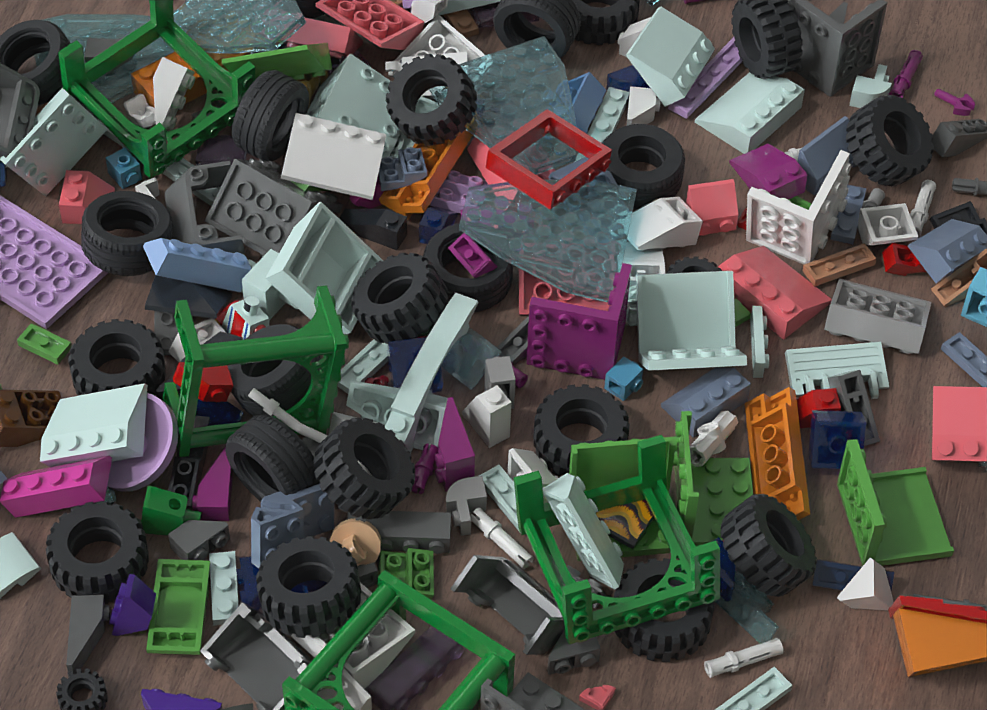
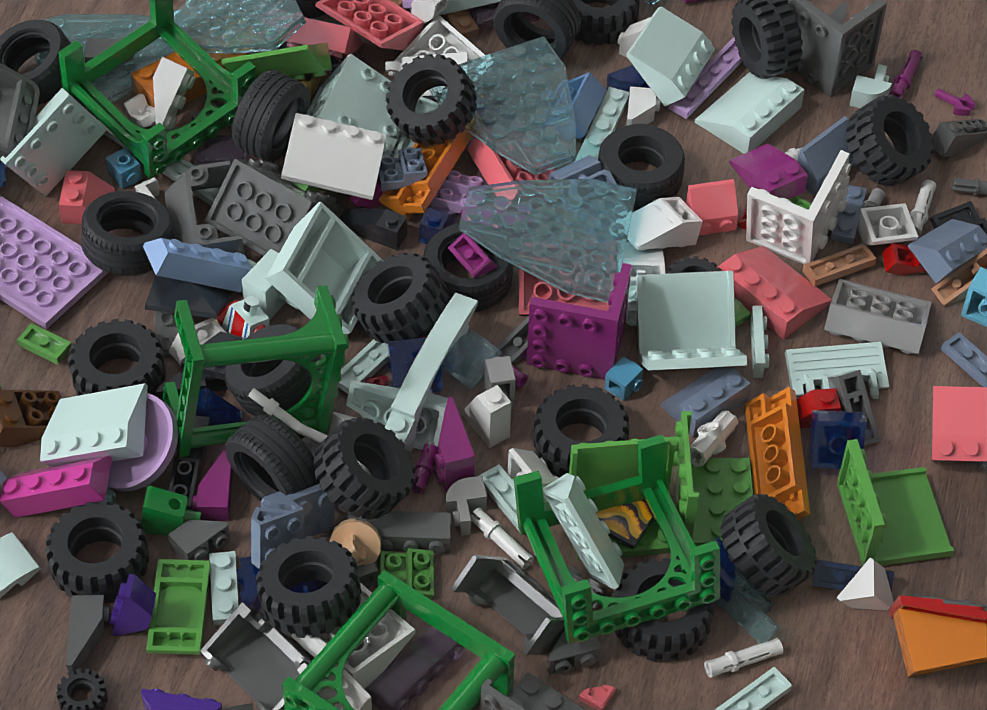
red slope [173,362,233,402] -> none
red window [485,109,612,210] -> none

